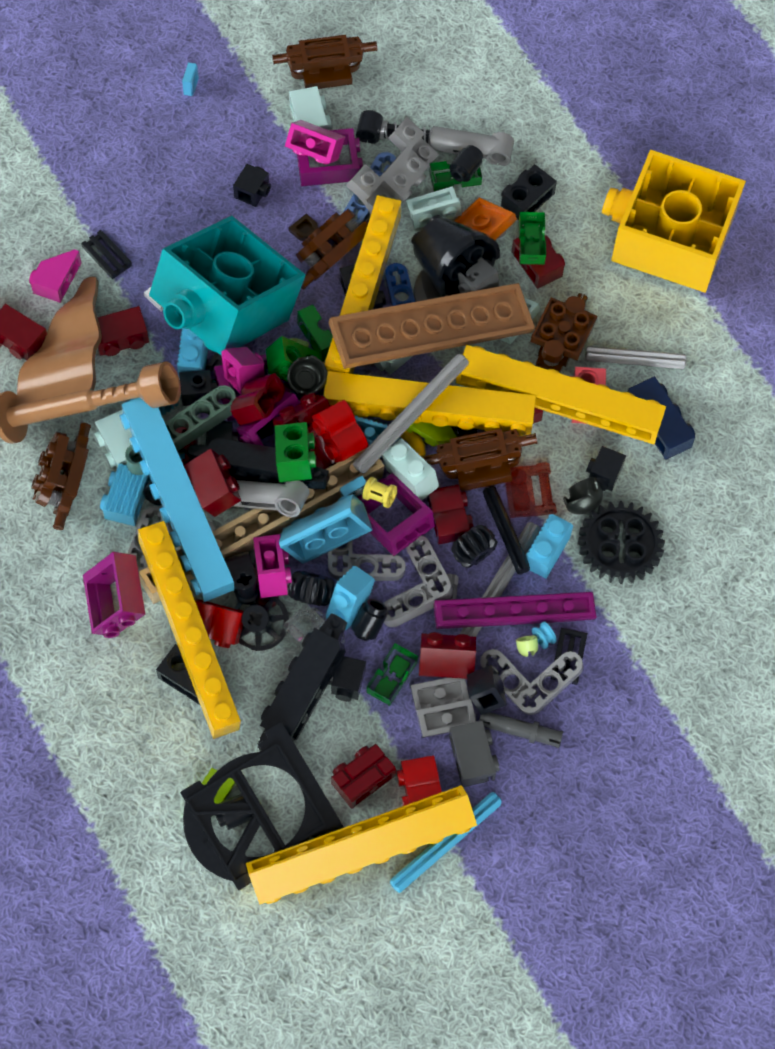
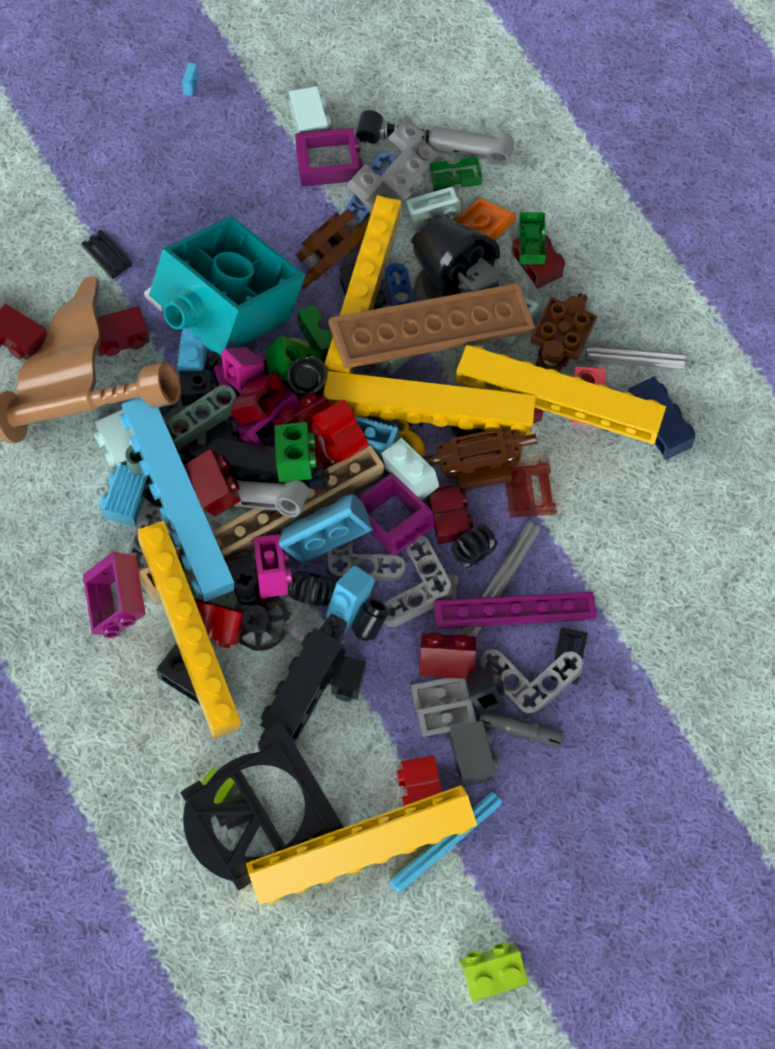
dark pink slope [29,249,82,303] -> none
reddish brown piece [31,423,91,530] -> none
black brick [233,164,271,207] -> none
reddish brown piece [272,35,378,89] -> none
dark pink brick [285,120,345,165] -> none
dark brown tile [289,213,318,241] -> none
dark red brick [331,744,396,809] -> none
medium azure tile [340,475,366,497] -> none
light grey axle [353,353,469,474] -> none
light yellow bush [362,477,397,508] -> none
green piece [366,643,418,706] -> none
lime tile [406,422,456,447] -> none
black brick [449,145,483,182] -> none
black axle [483,486,530,575] -> none
black brick [501,164,557,220] -> none
yellowish green hinge [516,635,538,657] -> none
medium azure brick [526,514,573,579] -> none
medium azure bush [532,622,557,649] -> none
pearl dark grey hair [563,477,603,515] -> none
black gear [577,501,665,584] -> none
black brick [586,446,626,491] -> none
yellow brick [602,149,746,293] -> none
none -> lime bracket [459,942,528,1001]

